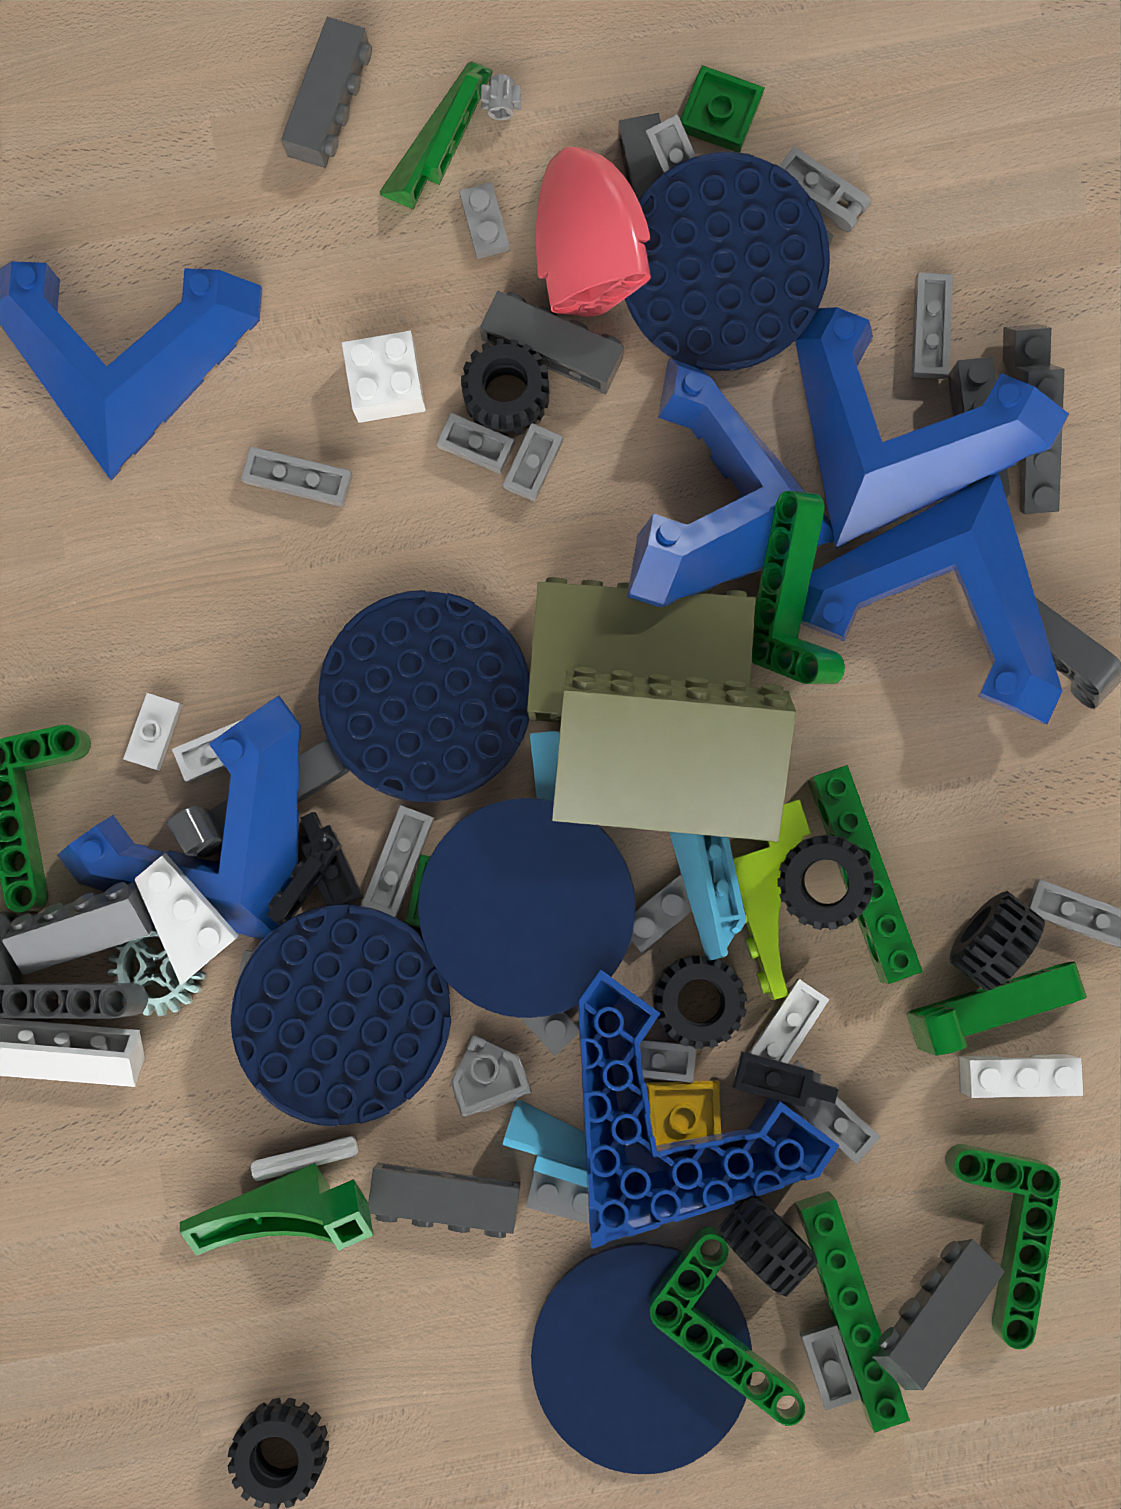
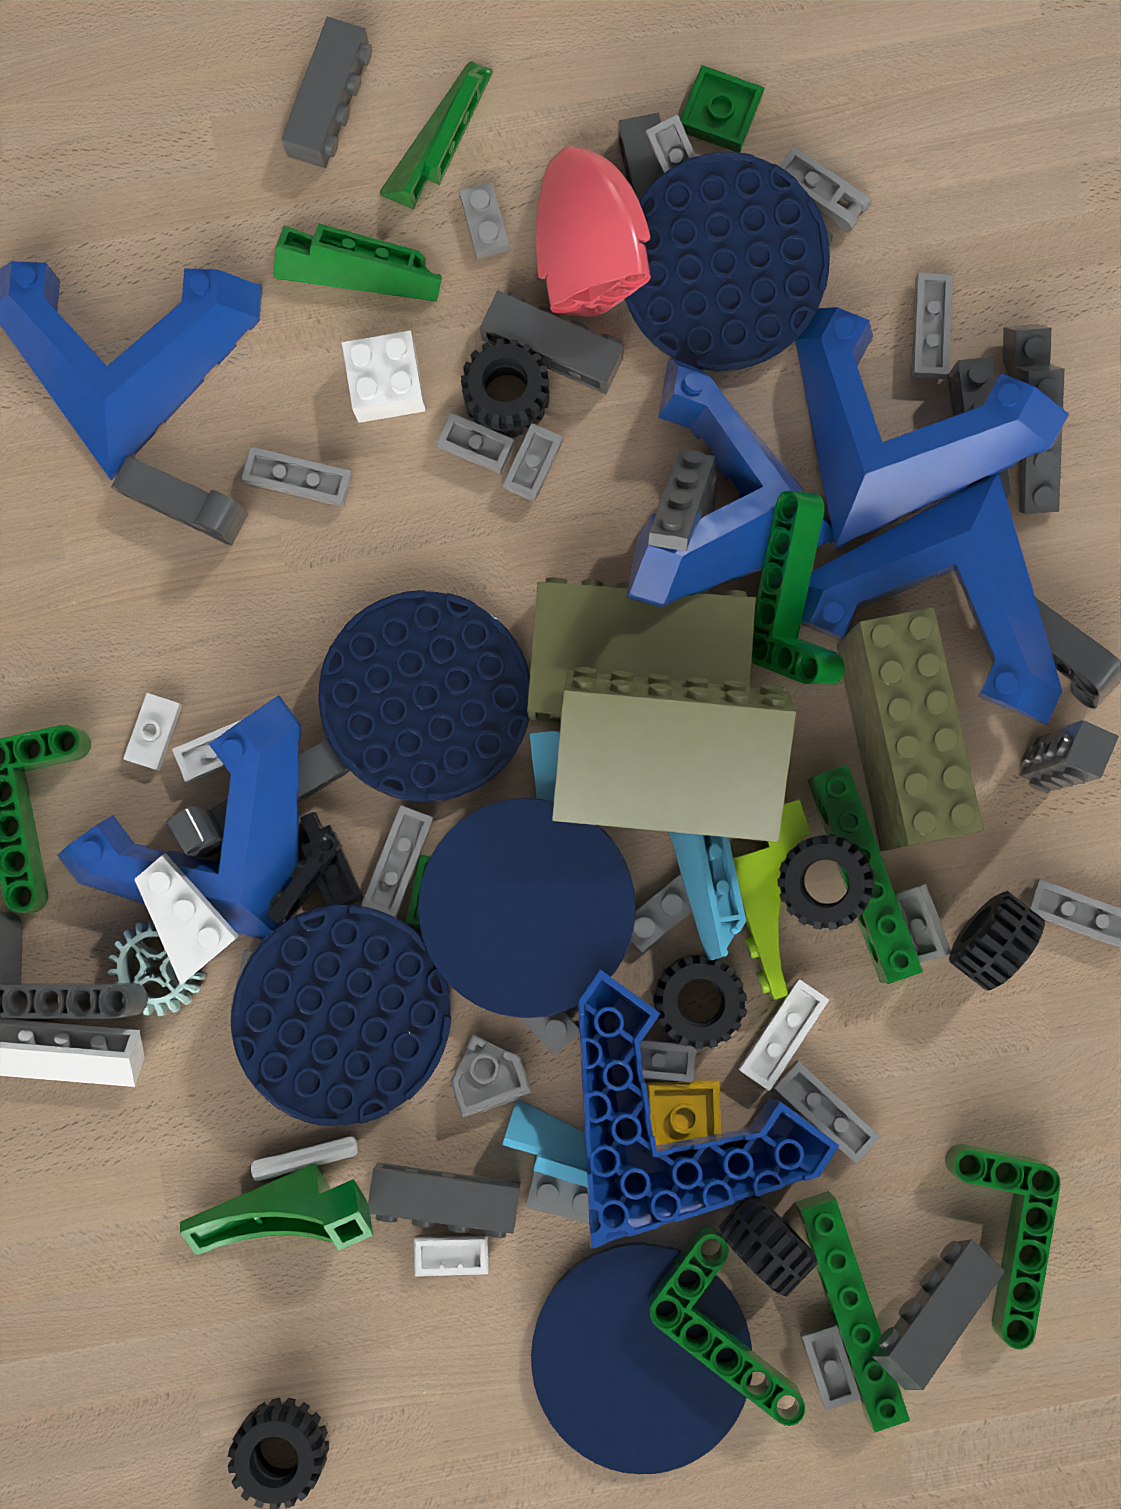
brick [2,882,155,975] -> none
light grey gear [481,74,522,120] -> none
black hinge [732,1051,838,1107] -> none
green beam [906,961,1087,1056] -> none
white arch [959,1054,1083,1098] -> none
none -> dark grey beam [111,456,248,546]
none -> green wedge [273,223,442,301]
none -> white plate [414,1234,489,1276]
none -> dark grey arch [648,450,718,551]
none -> olive brick [837,607,984,851]
none -> light grey plate [895,884,951,963]
none -> dark grey brick [1020,720,1119,793]

